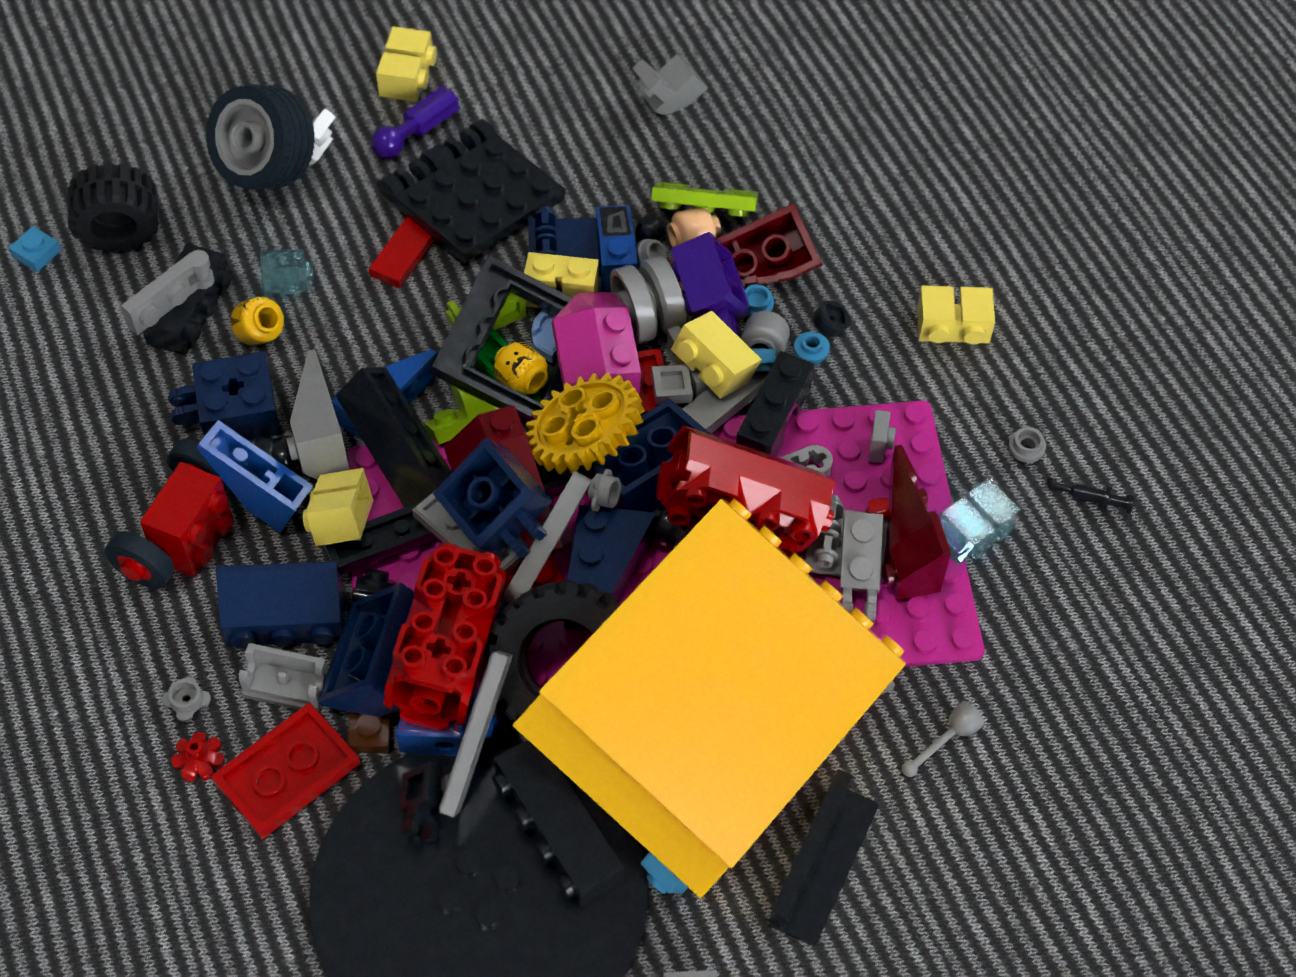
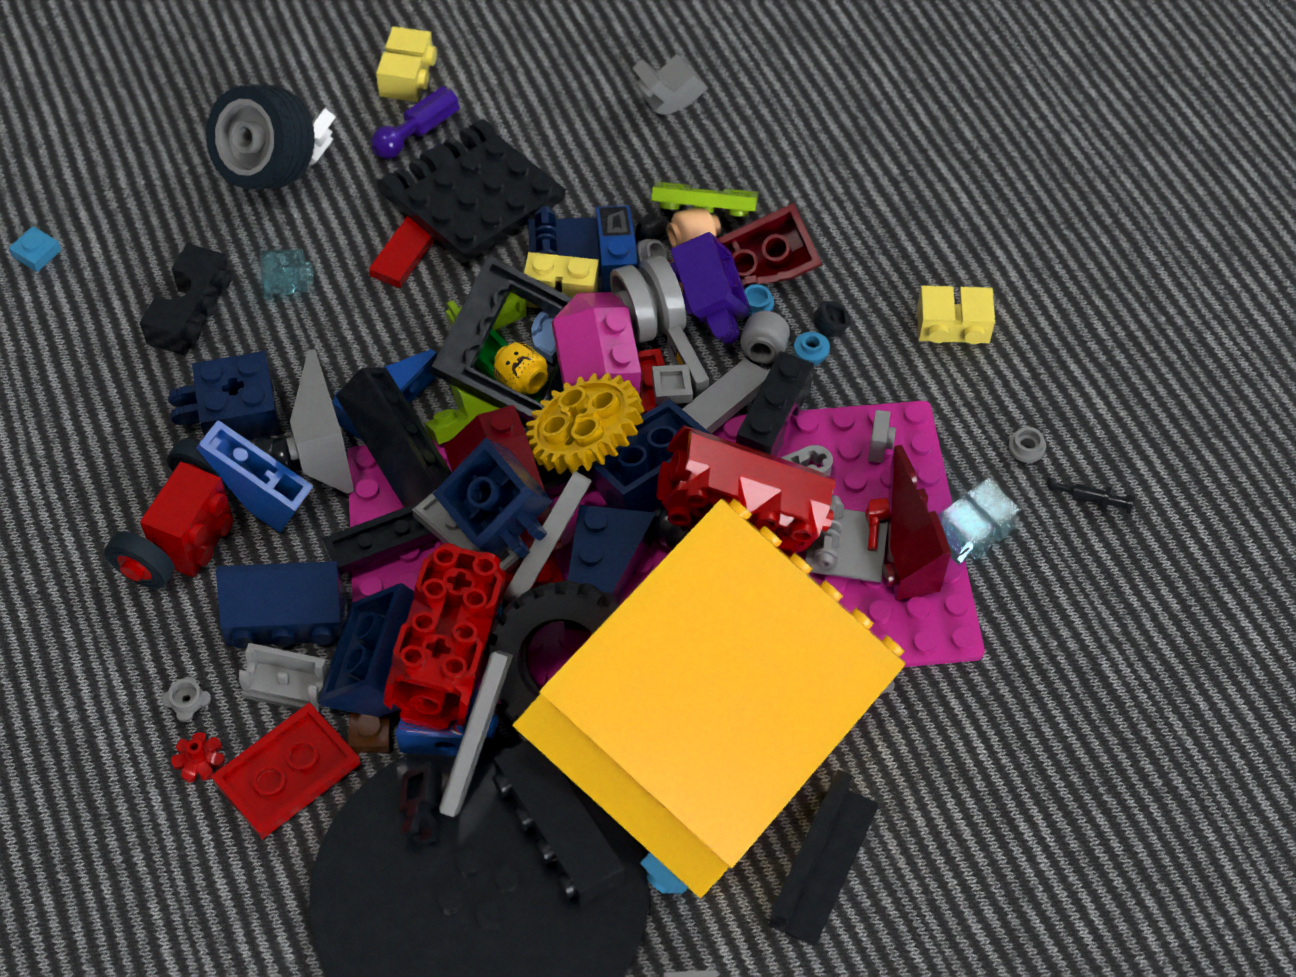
black tyre [68,163,159,253] -> none
light grey plate [121,250,215,336] -> none
yellow head [230,296,284,346] -> none
light yellow piece [303,468,374,546] -> none
black plate [352,569,396,602] -> none
light grey plate [588,469,621,512] -> none
light yellow piece [671,311,762,399] -> none
dark azure plate [752,349,776,372] -> none
light grey hinge [840,512,883,621] -> none
light grey hinge [901,701,985,777] -> none

